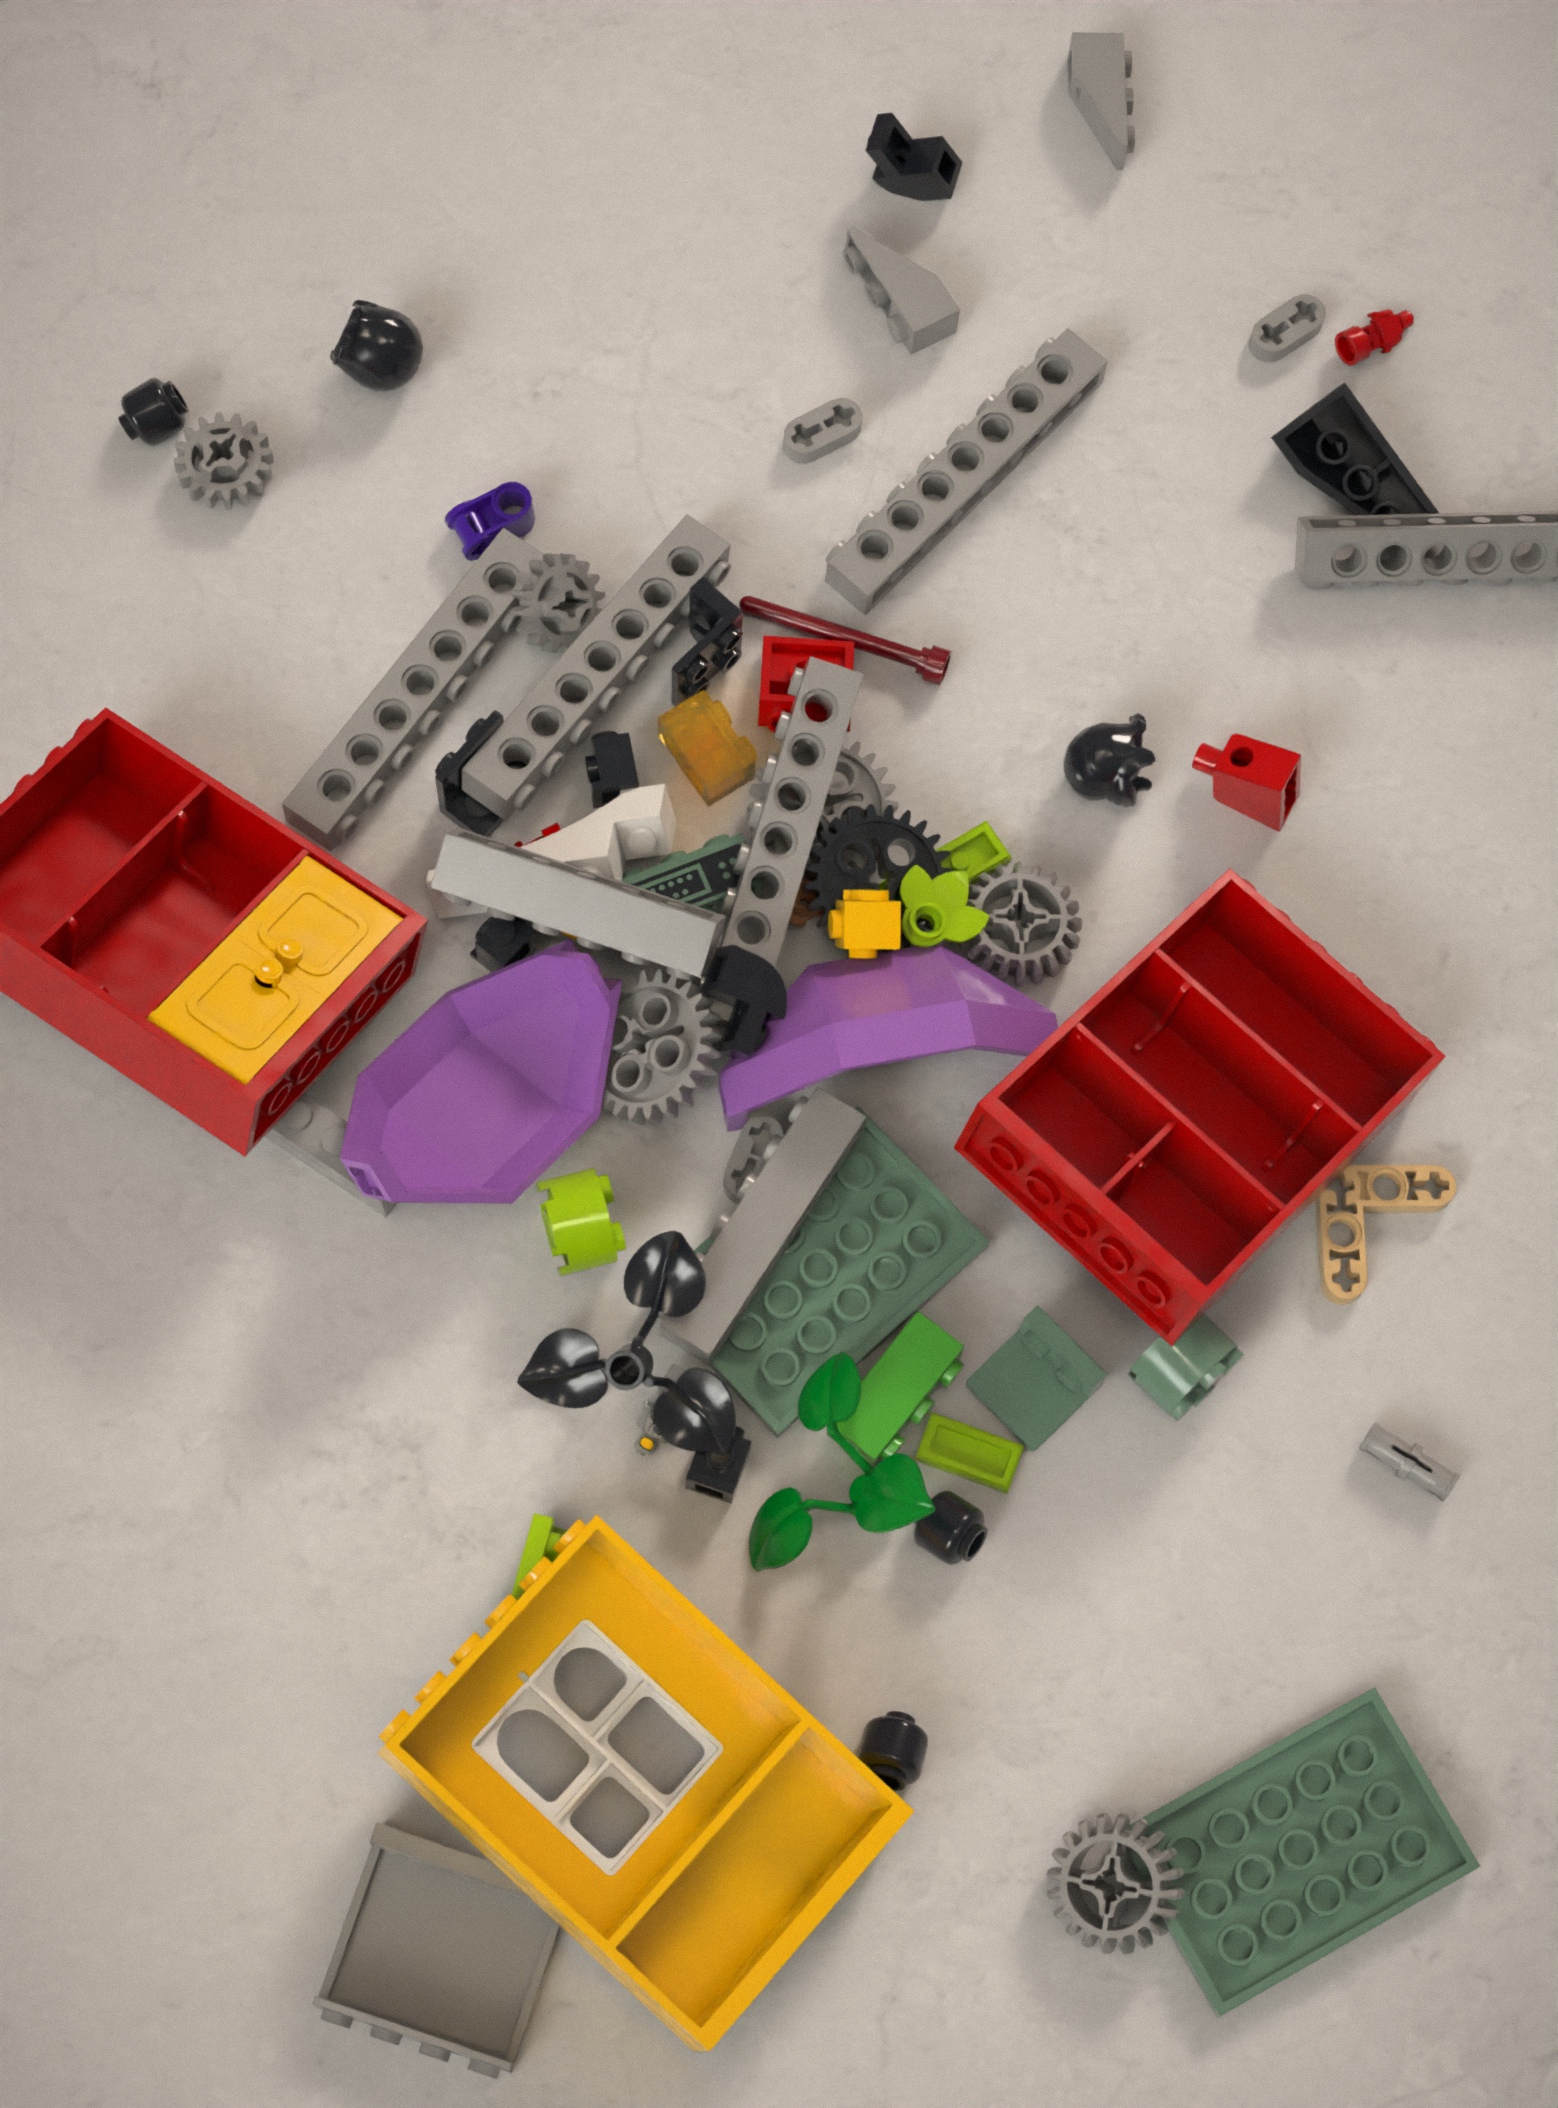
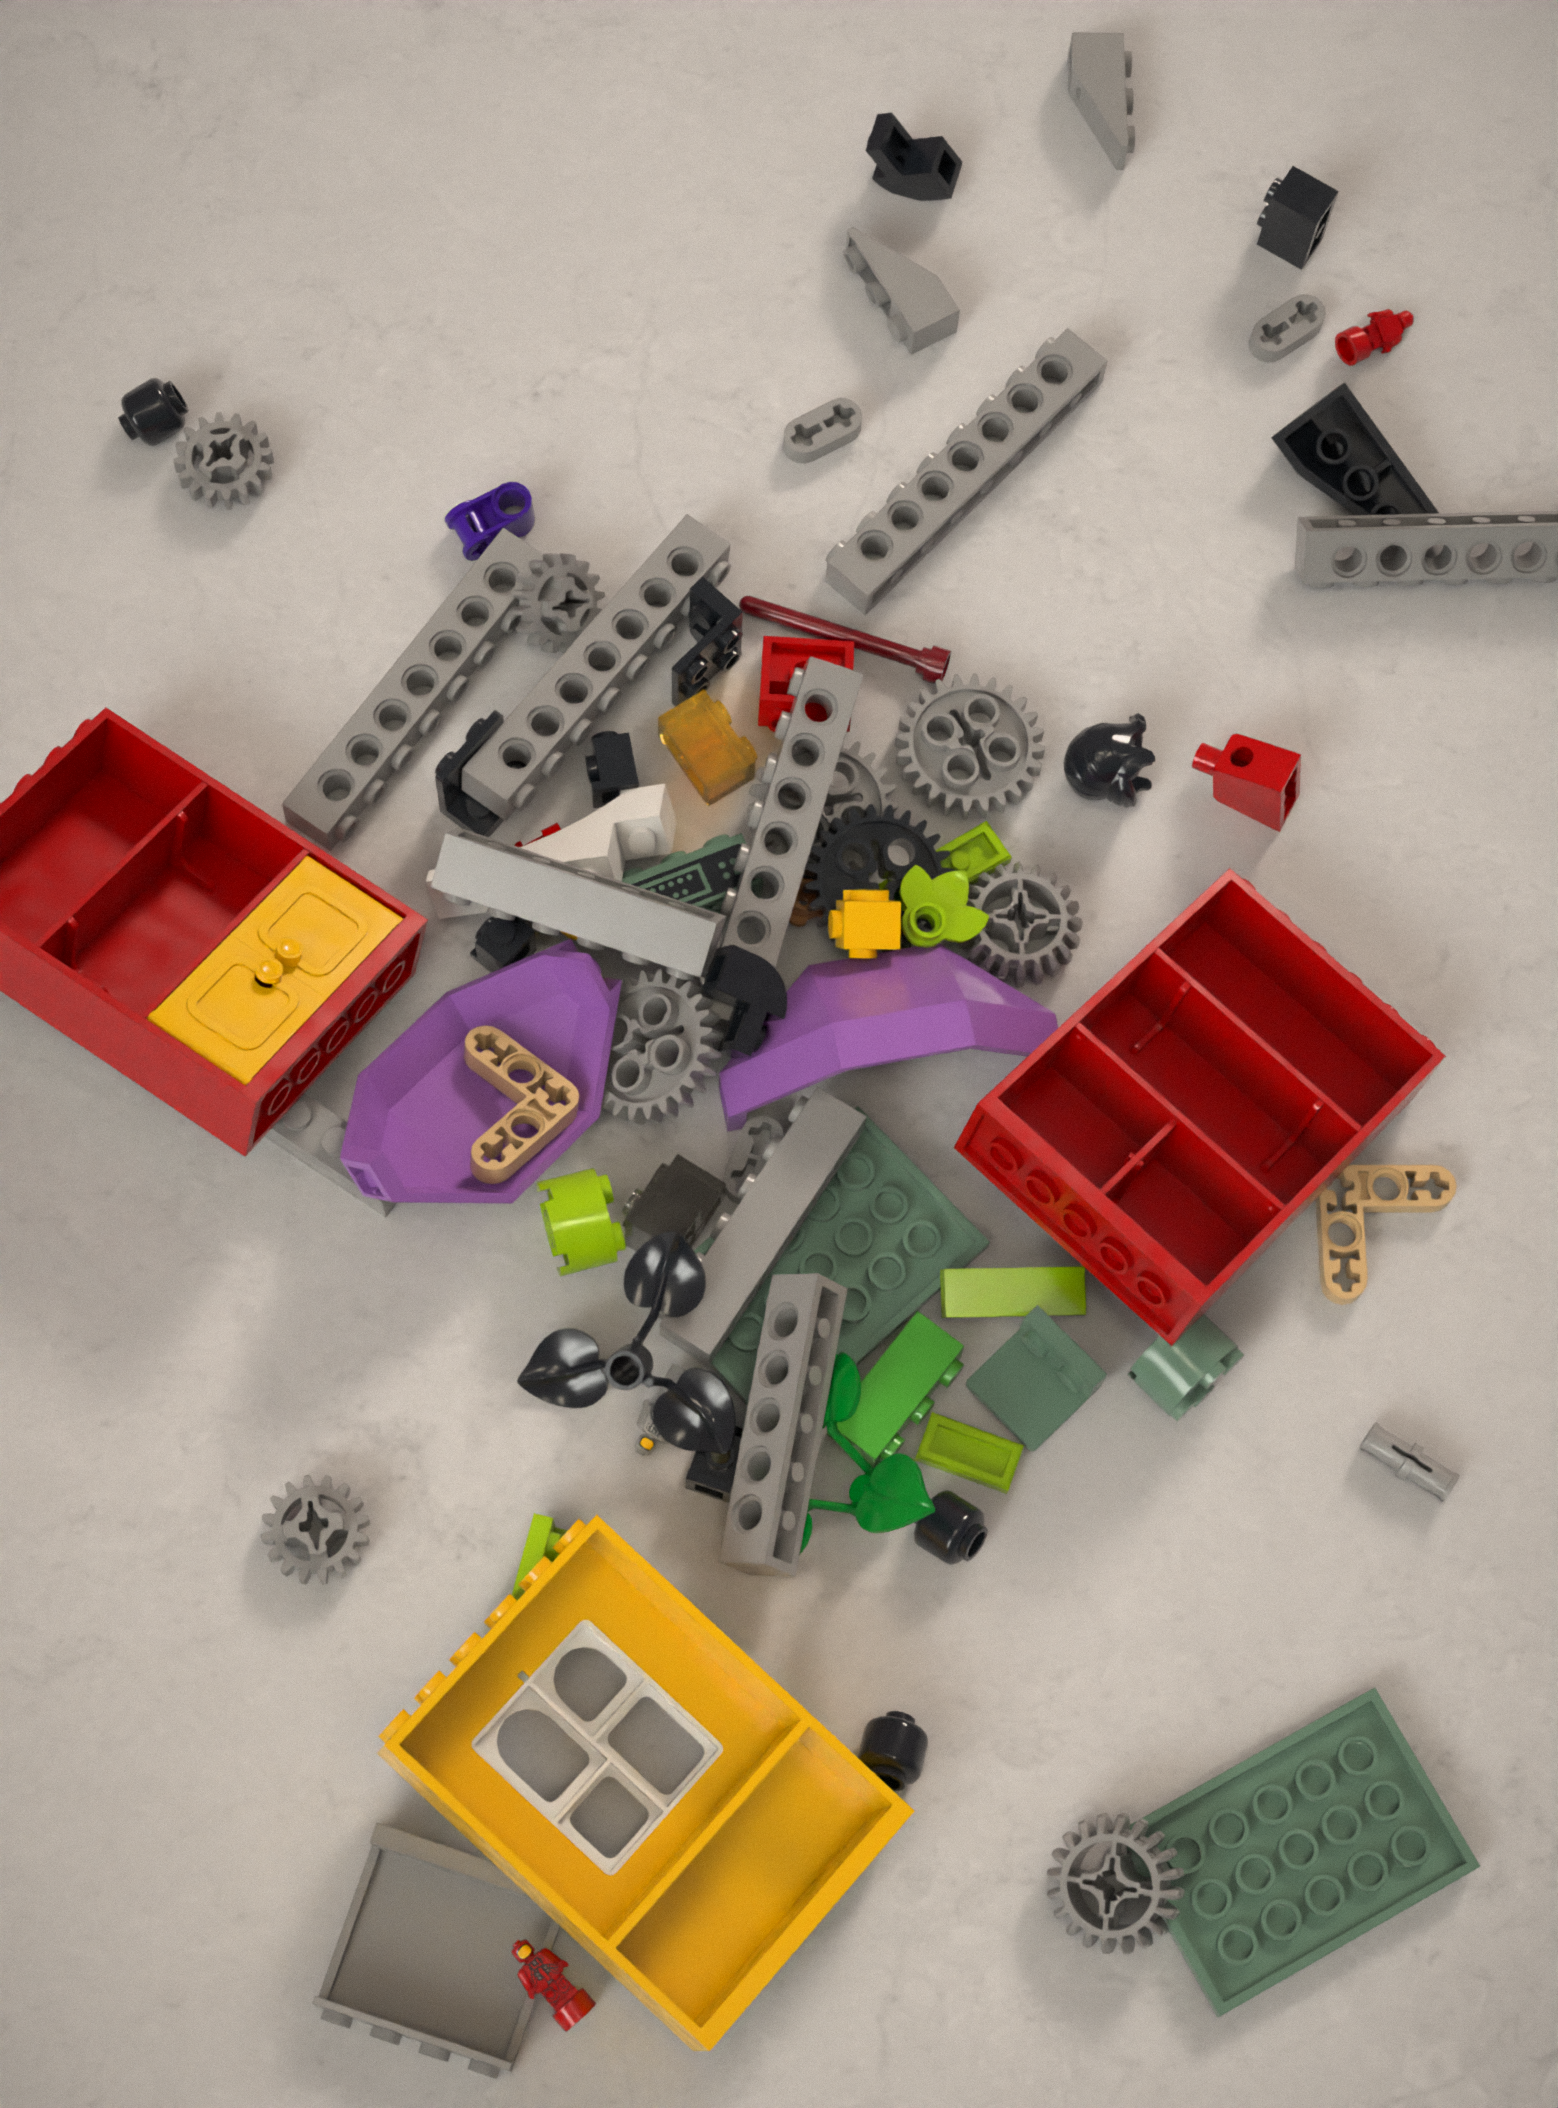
black hair [330,300,423,391] -> none
none -> light grey gear [261,1475,370,1585]
none -> tan beam [464,1025,579,1184]
none -> red piece [511,1939,596,2032]
none -> clear smoke brick [622,1154,726,1252]
none -> light grey brick [718,1273,848,1577]
none -> light grey gear [895,673,1045,820]
none -> lime tile [940,1266,1086,1318]
none -> black brick [1257,166,1339,270]

